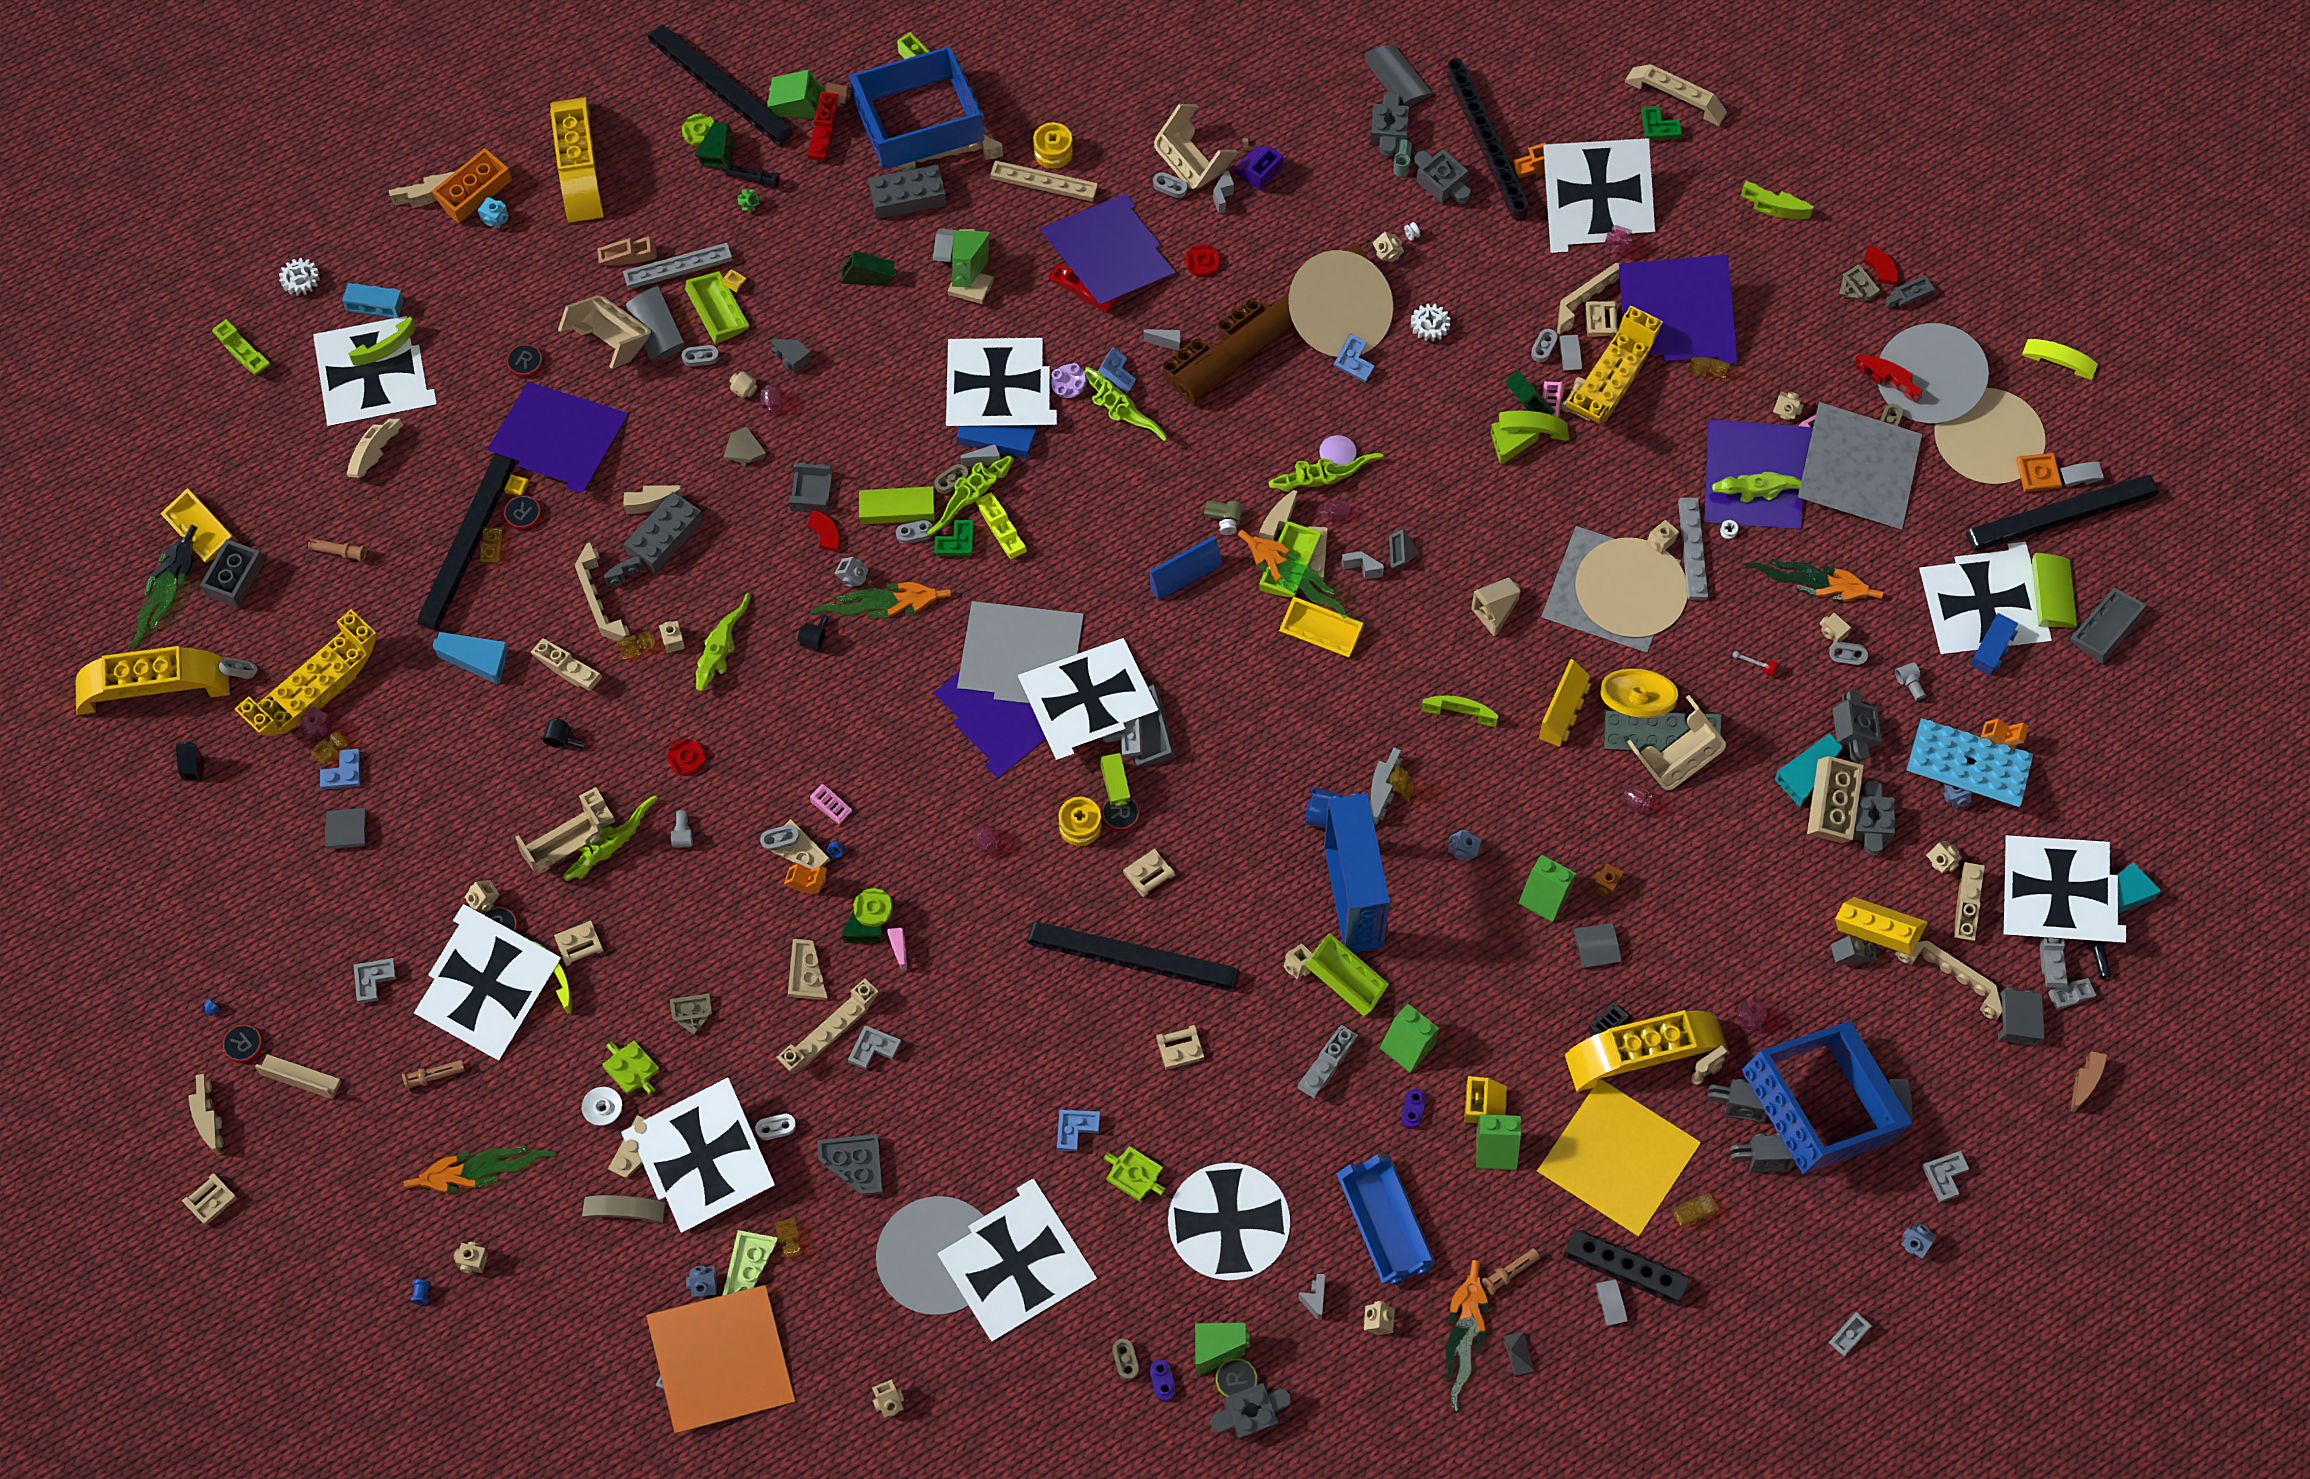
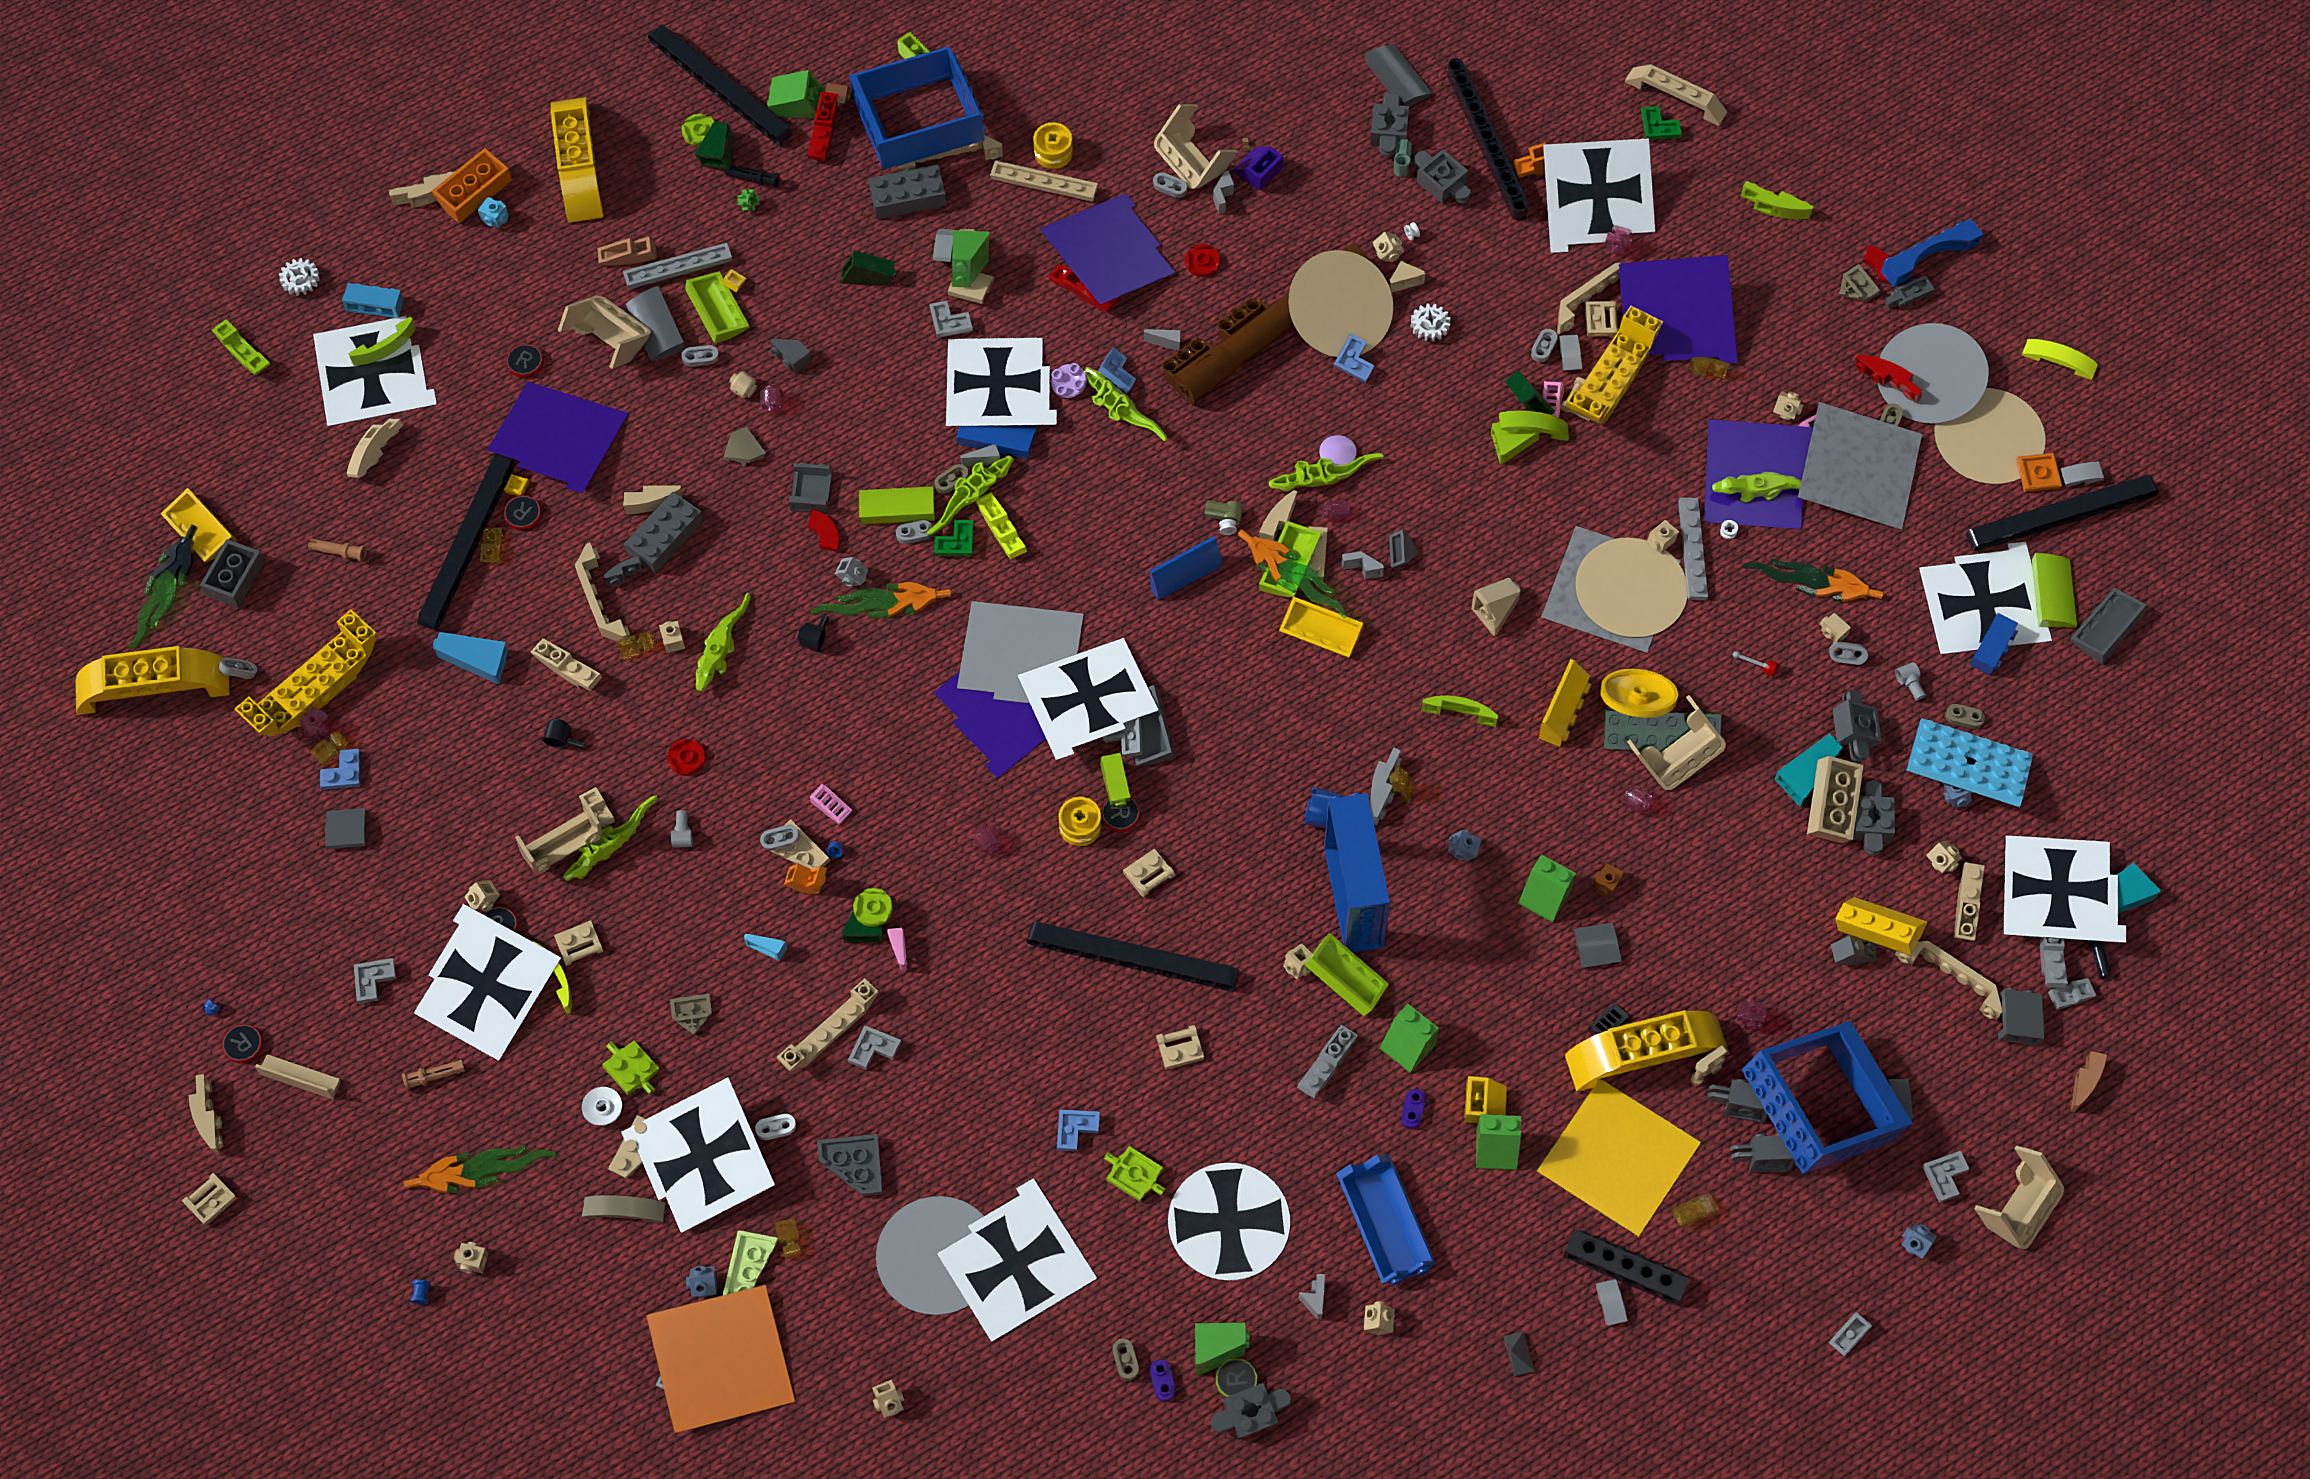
black slope [176,742,205,781] -> none
tan wing [787,939,828,1001] -> none
clear green piece [1445,1260,1488,1412] -> none
nougat pin [1482,1248,1540,1295] -> none
orange brick [1980,718,2029,749] -> none
none -> medium azure slope [744,934,787,961]
none -> light grey plate [929,301,973,338]
none -> tan slope [1389,261,1425,293]
none -> blue arch [1881,219,1983,287]
none -> dark tan plate [1945,704,1985,729]
none -> tan windscreen [1974,1146,2064,1249]

